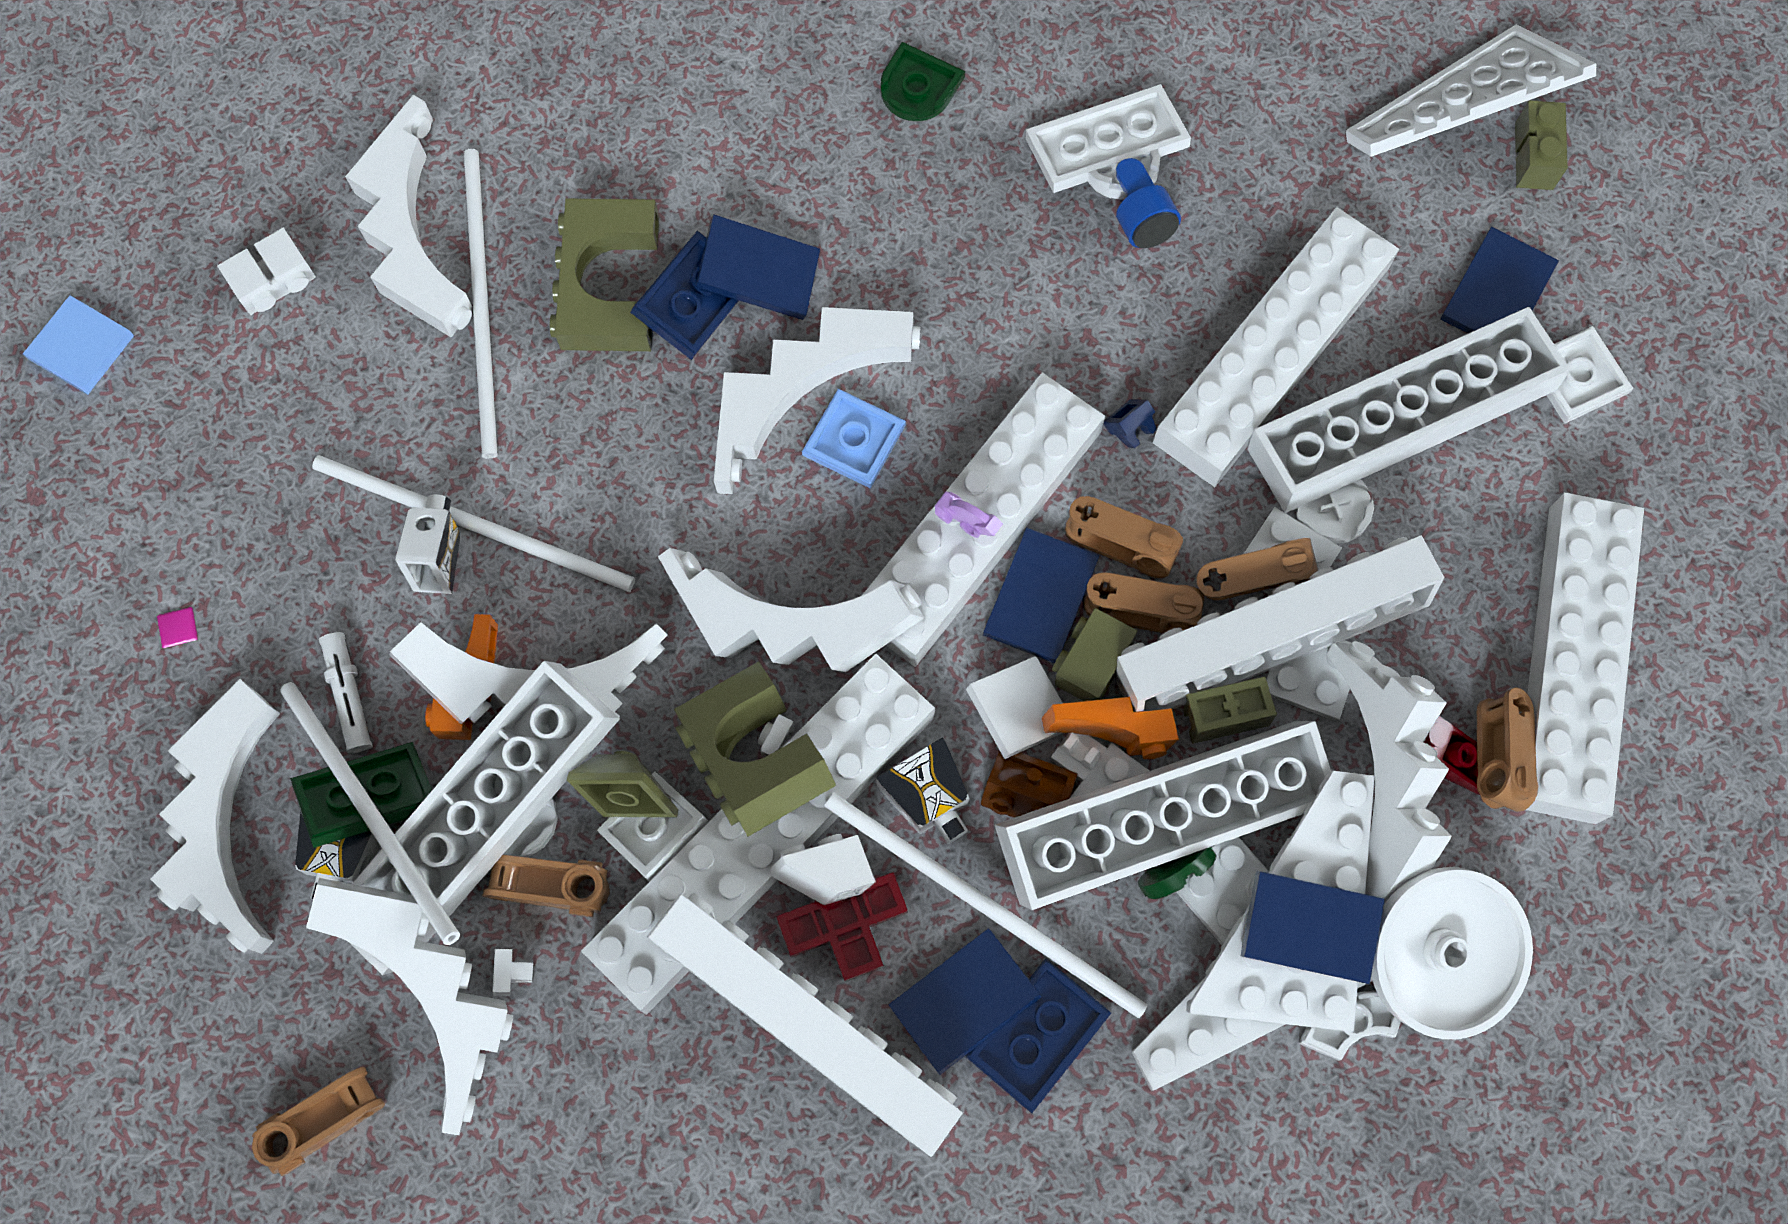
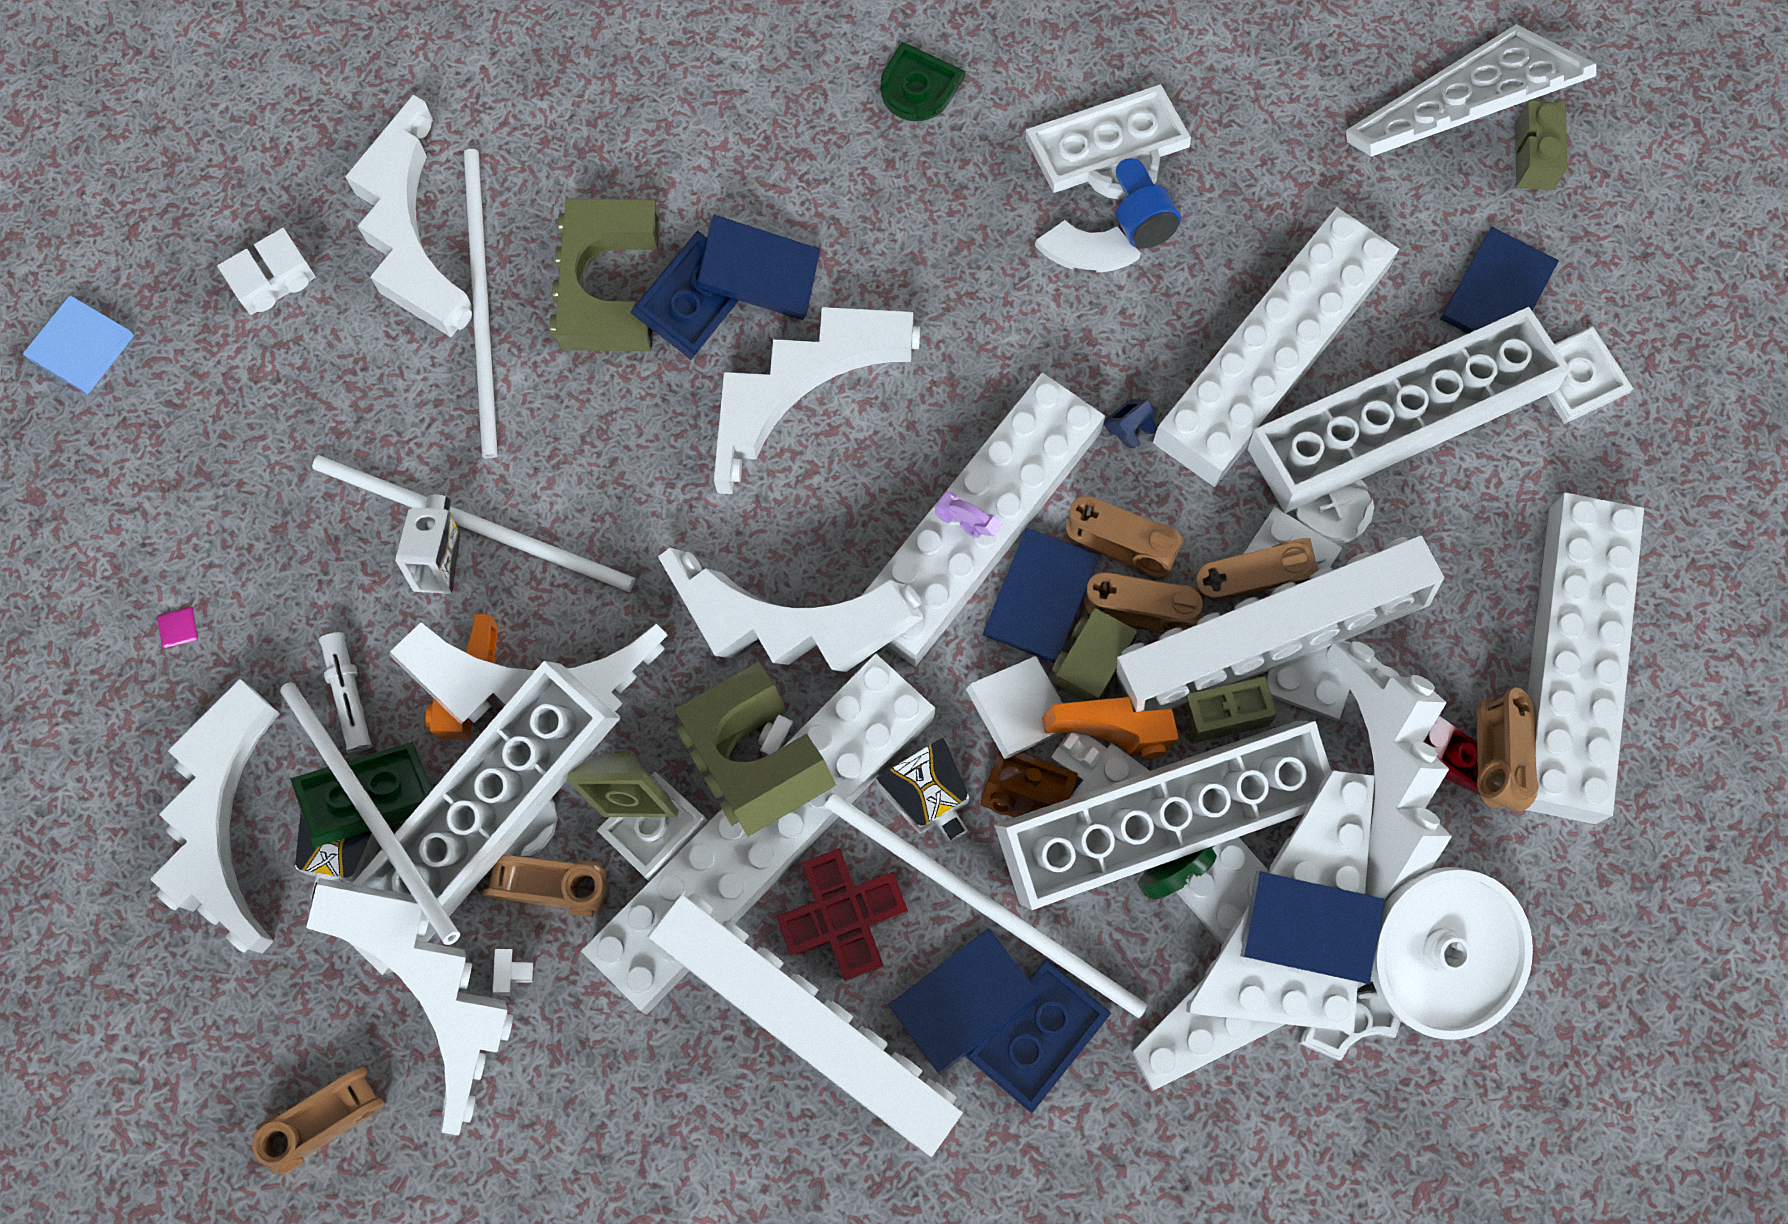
white slope [770,834,875,905] -> none
light blue tile [802,389,906,488] -> none
none -> white tile [1035,220,1141,272]

